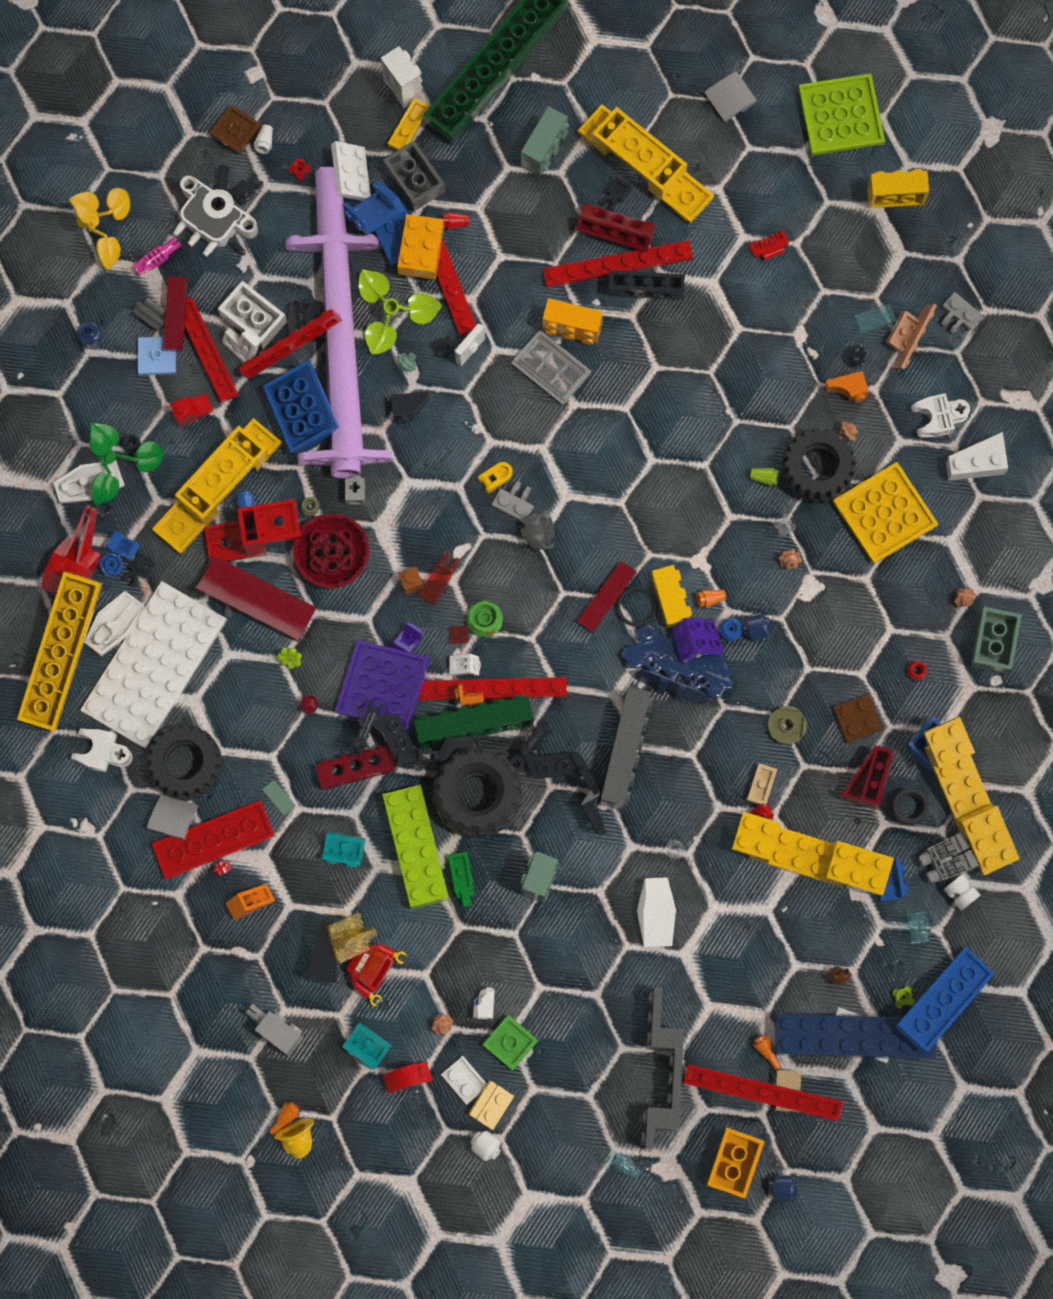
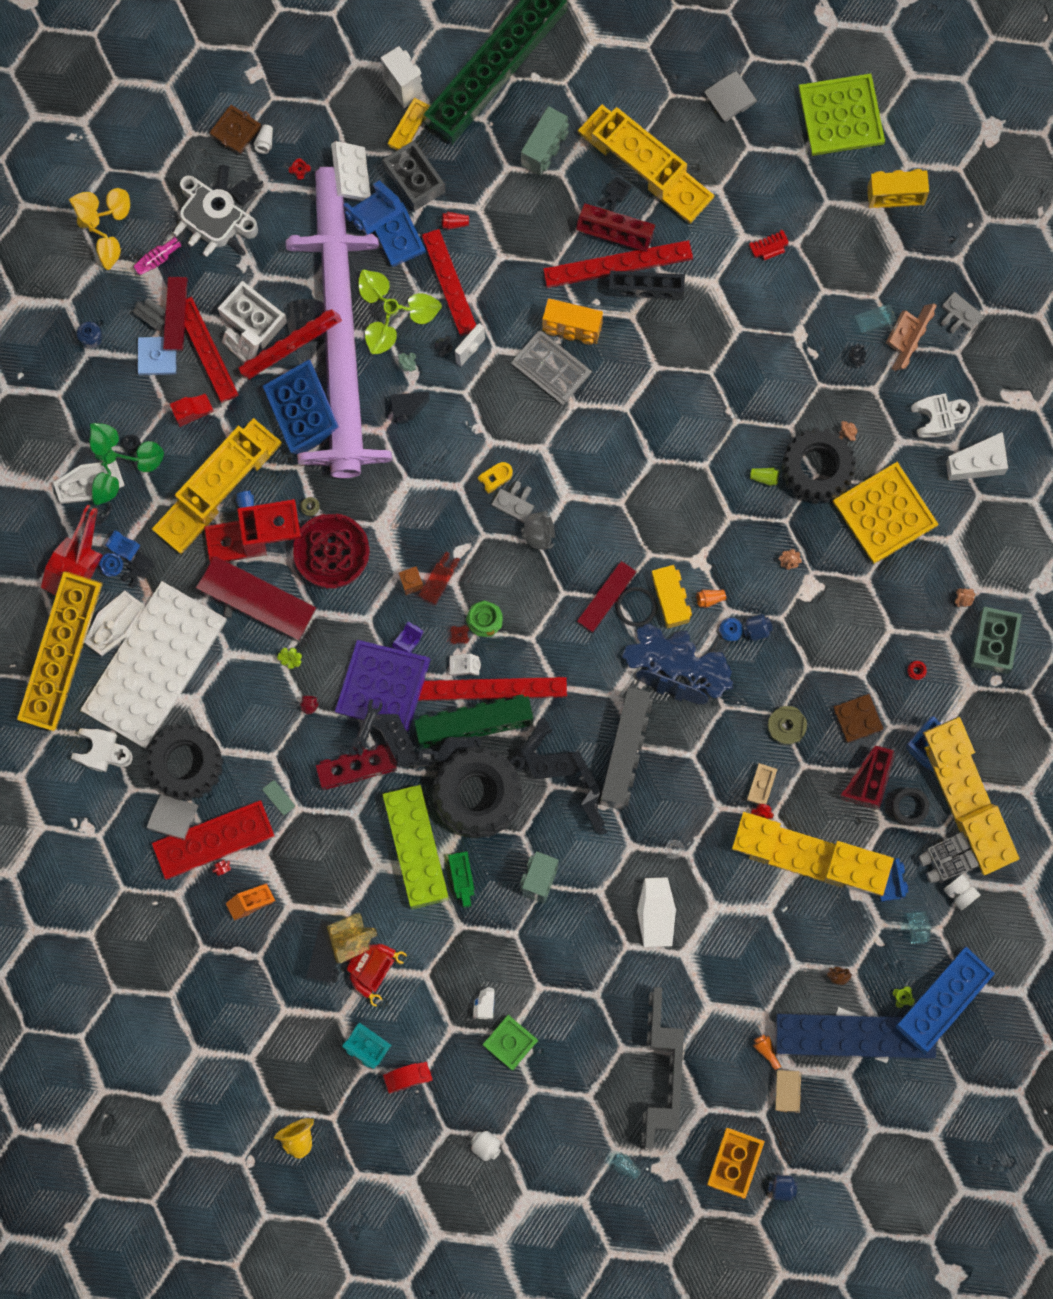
light grey brick [246,1004,304,1057] -> none
orange cone [269,1102,300,1136] -> none
teal bracket [322,832,366,867] -> none
light grey brick [345,475,366,505] -> none
light orange brick [398,214,444,280] -> none
nougat plant [432,1014,454,1035] -> none
white plate [441,1056,486,1105] -> none
orange bracket [455,683,484,707] -> none
yellow plate [468,1080,514,1130] -> none
dark purple bracket [671,618,723,663] -> none
red plate [684,1064,843,1121] -> none
clear plate [773,514,796,537] -> none
orange arch [825,371,869,403] -> none

